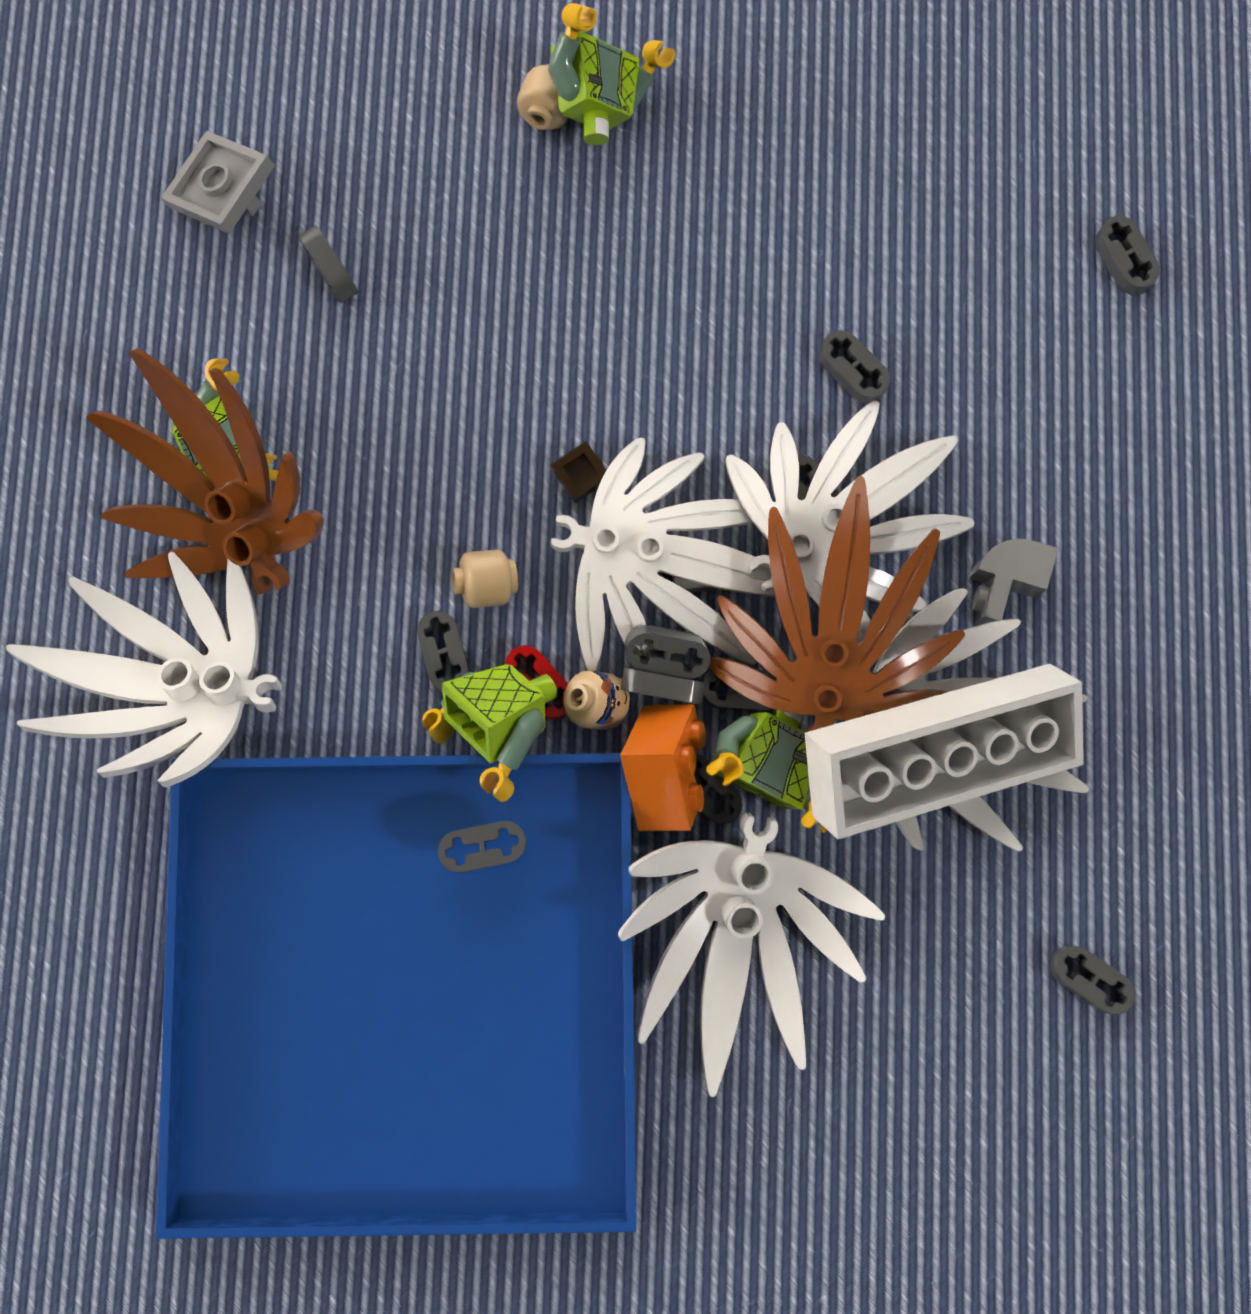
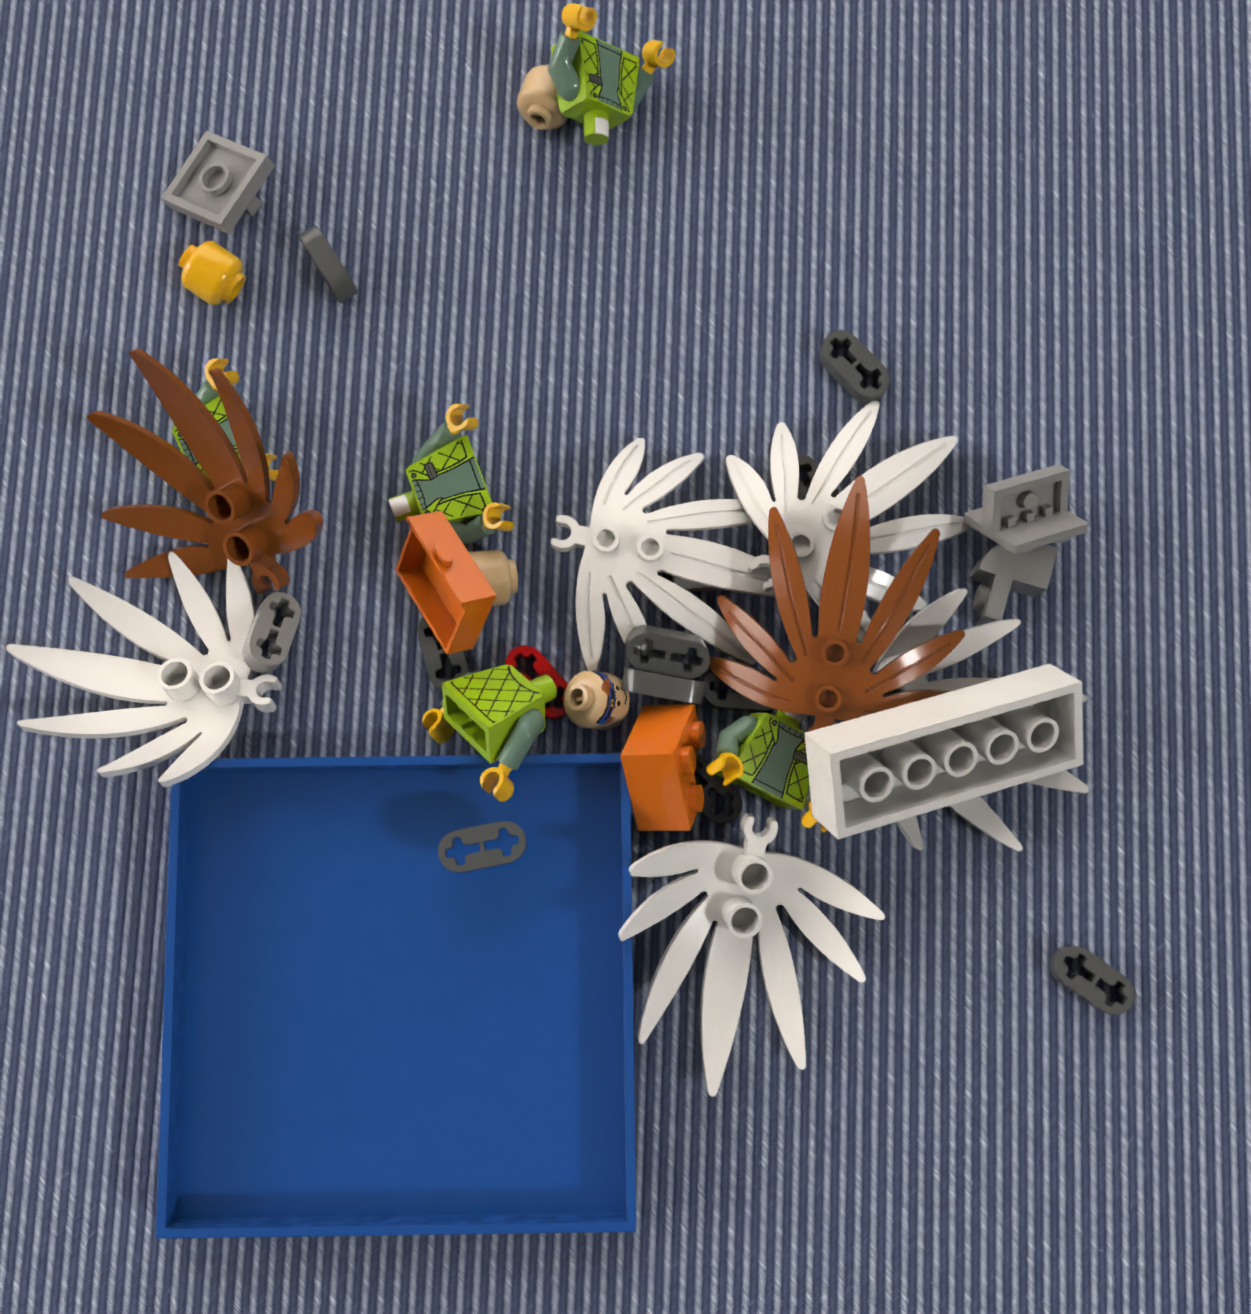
dark brown plate [550,441,606,504] -> none
dark grey beam [1095,216,1160,295] -> none
none -> yellow head [178,241,246,306]
none -> light grey beam [242,592,301,674]
none -> torso [388,404,514,544]
none -> orange container [395,511,497,655]
none -> light grey bracket [964,464,1088,554]

